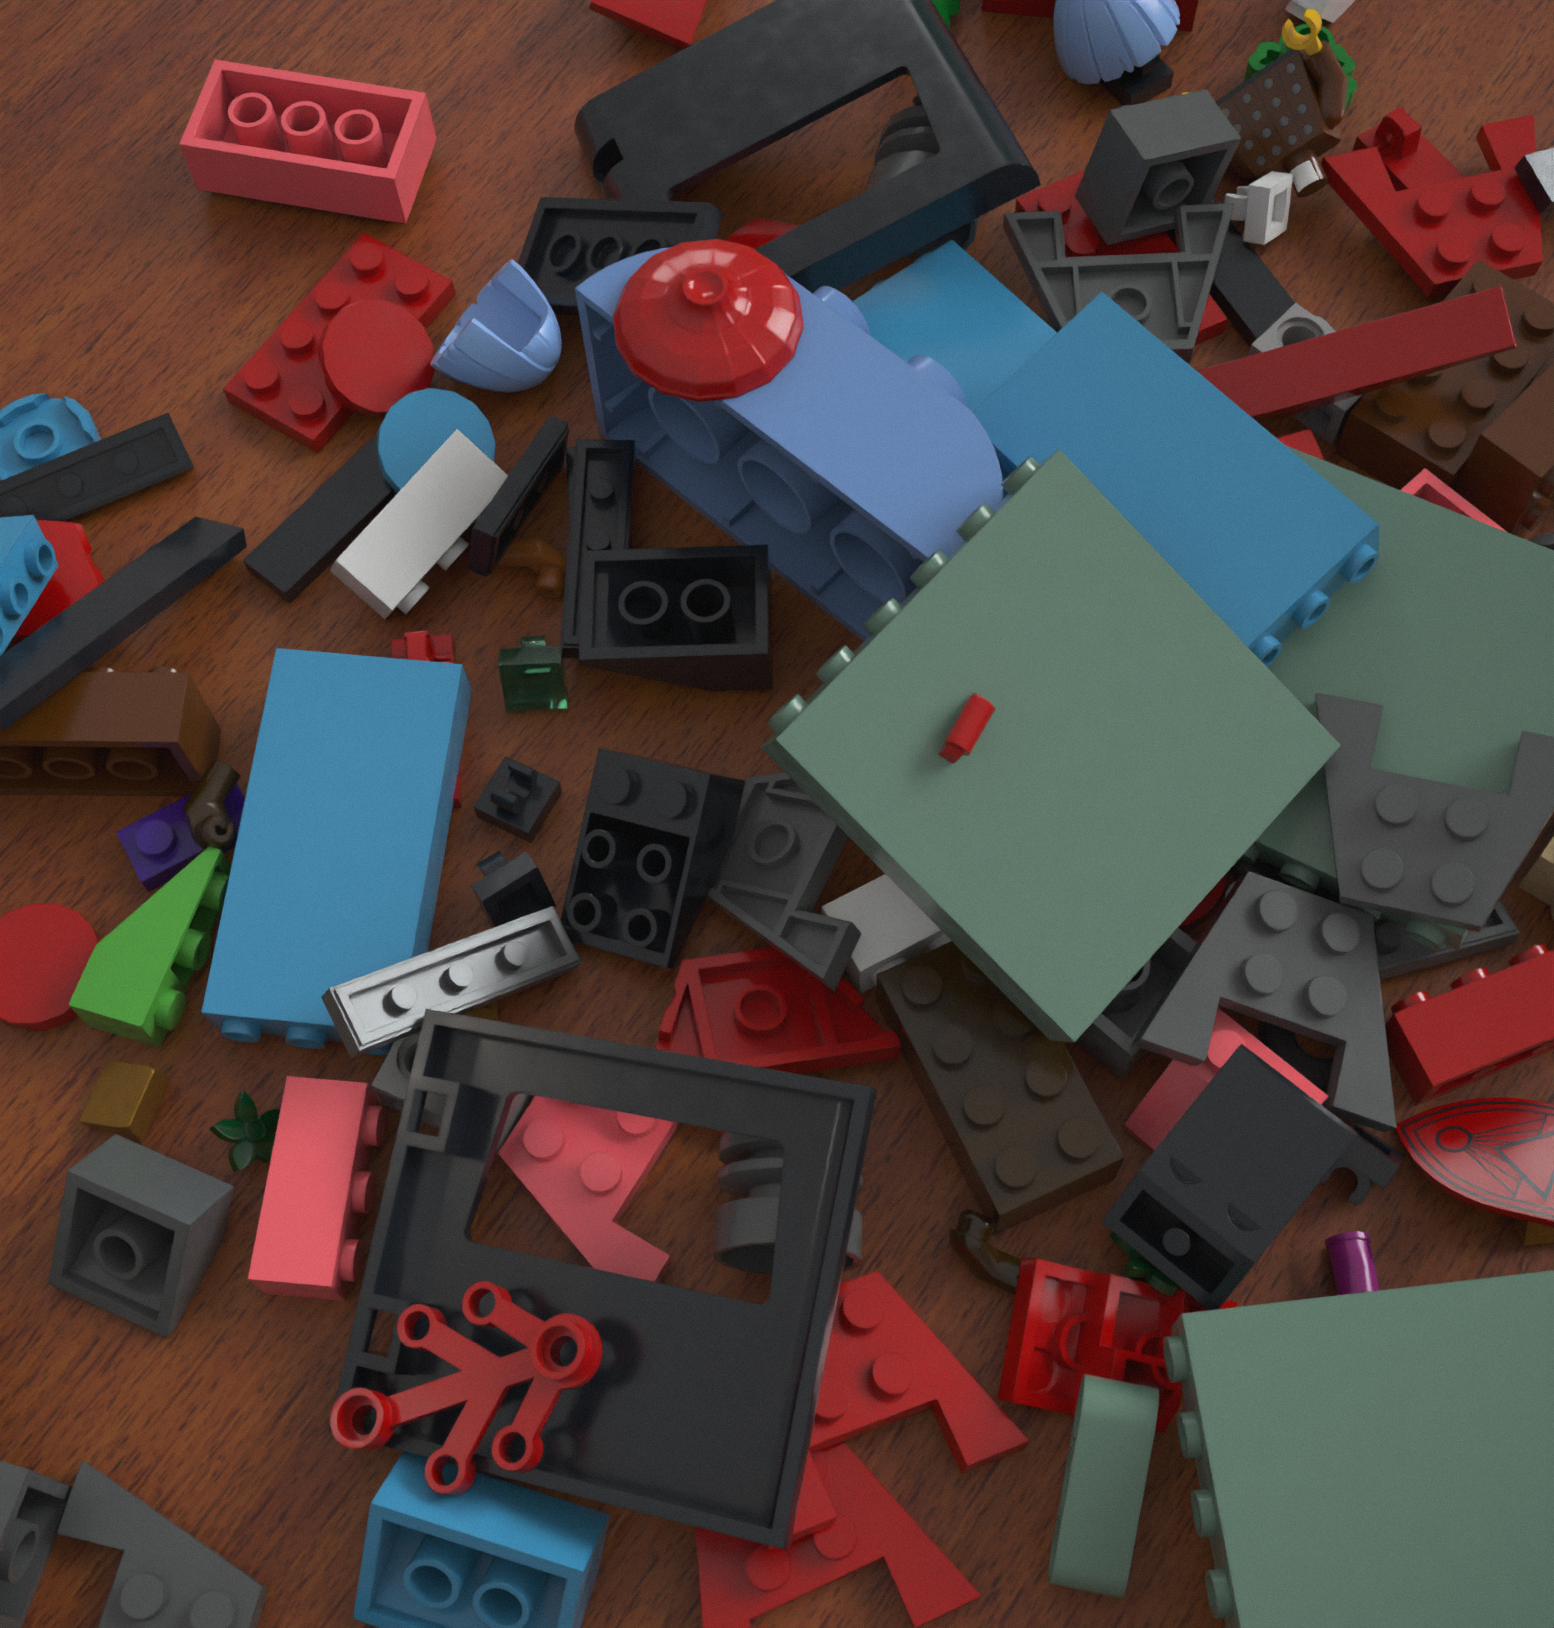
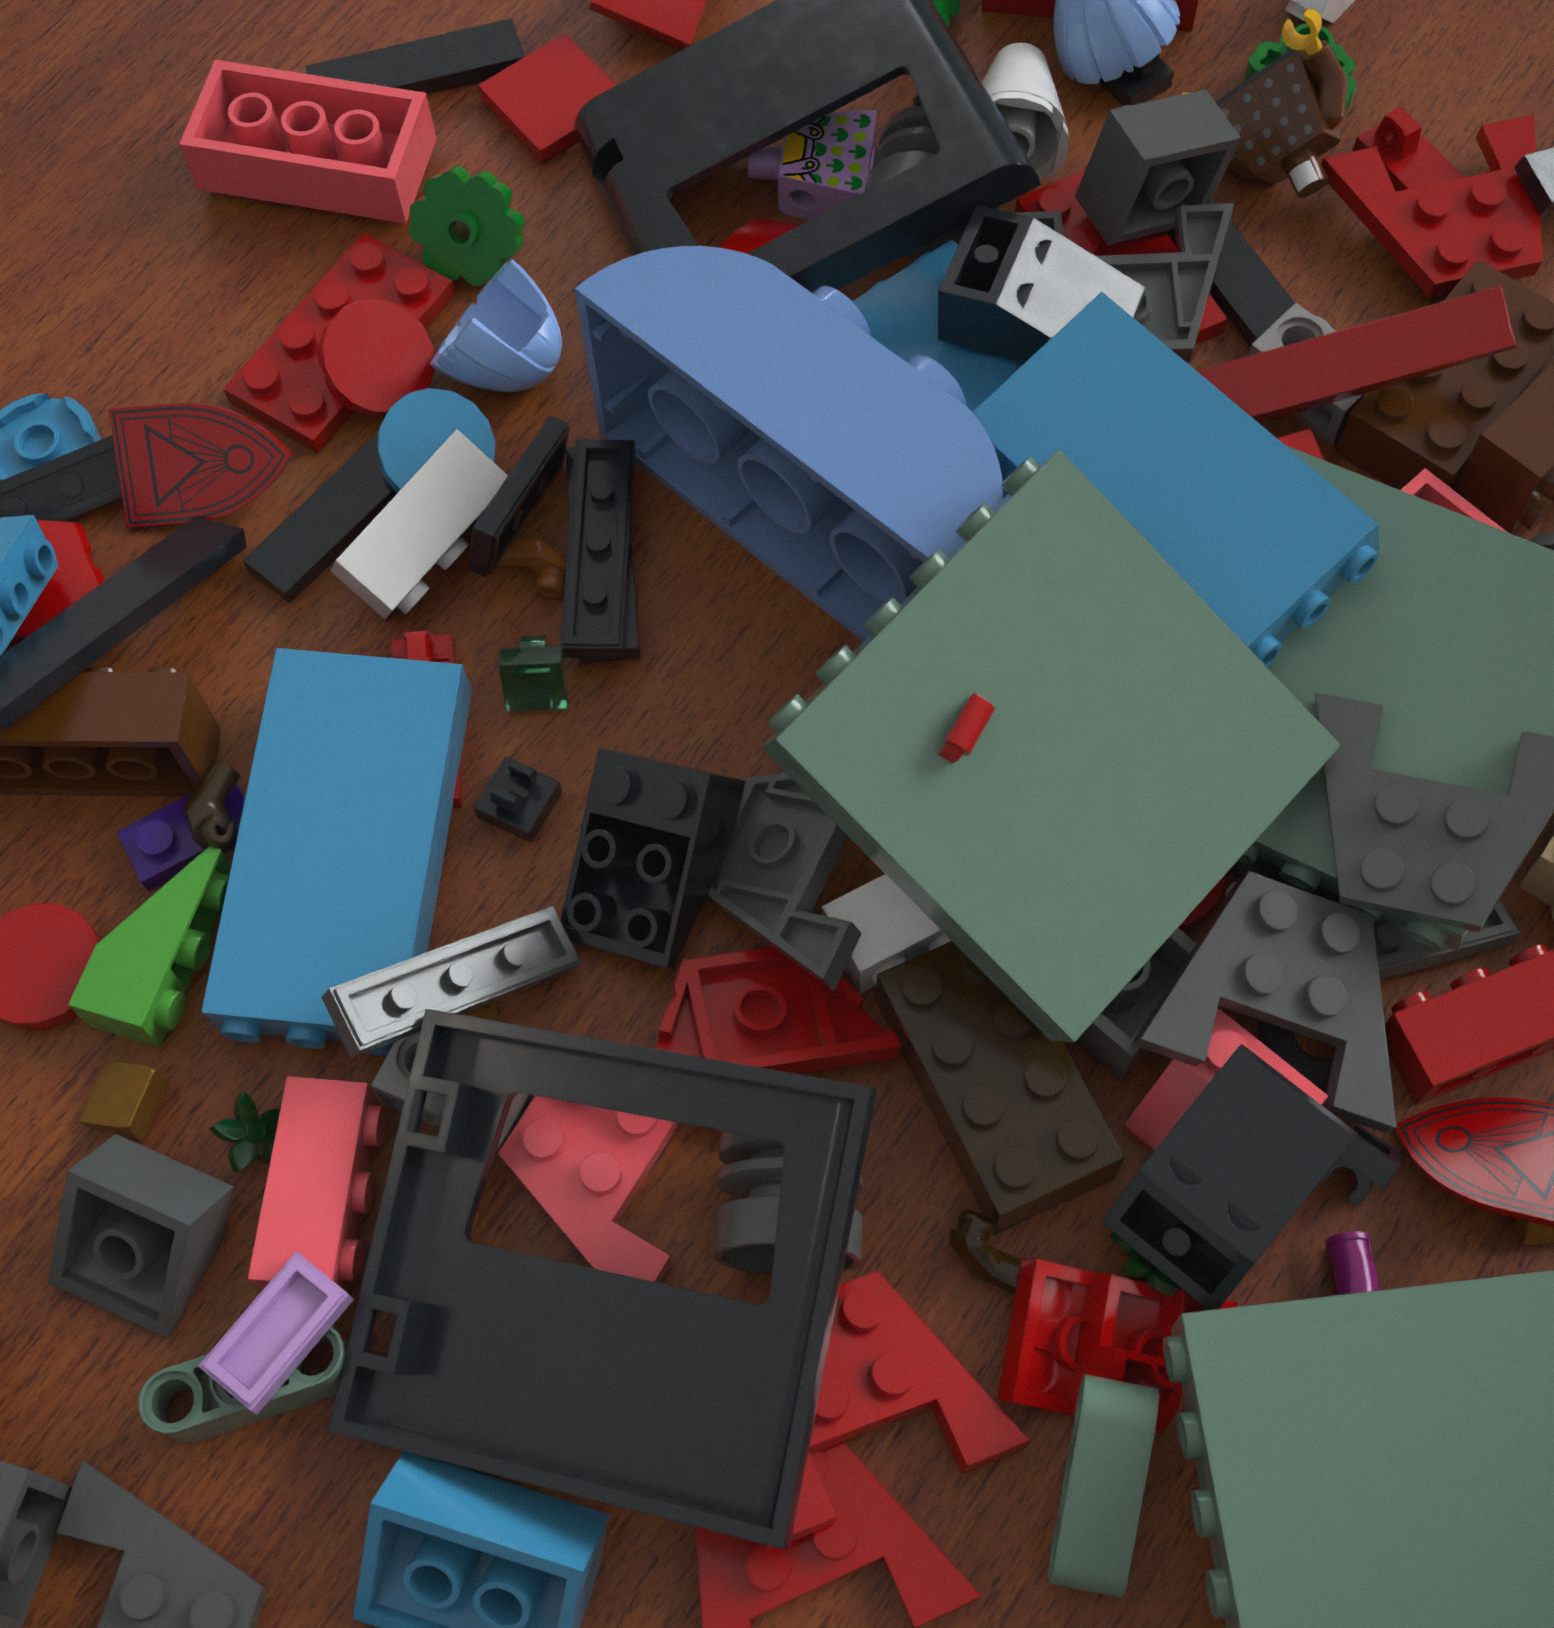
red plant [330,1281,603,1496] -> none
black tile [471,851,557,928] -> none
black plate [517,197,724,315] -> none
black slope [579,544,773,691] -> none
red hat [613,239,804,402] -> none
white tile [1224,171,1293,245] -> none
none -> red shield [108,403,293,528]
none -> sand green beam [139,1327,349,1444]
none -> lavender tile [198,1251,354,1415]
none -> black tile [305,18,524,94]
none -> green plant [409,166,525,287]
none -> red tile [478,33,616,164]
none -> lavender torso [748,110,876,220]
none -> black slope [938,205,1145,362]
none -> white cone [982,43,1069,180]

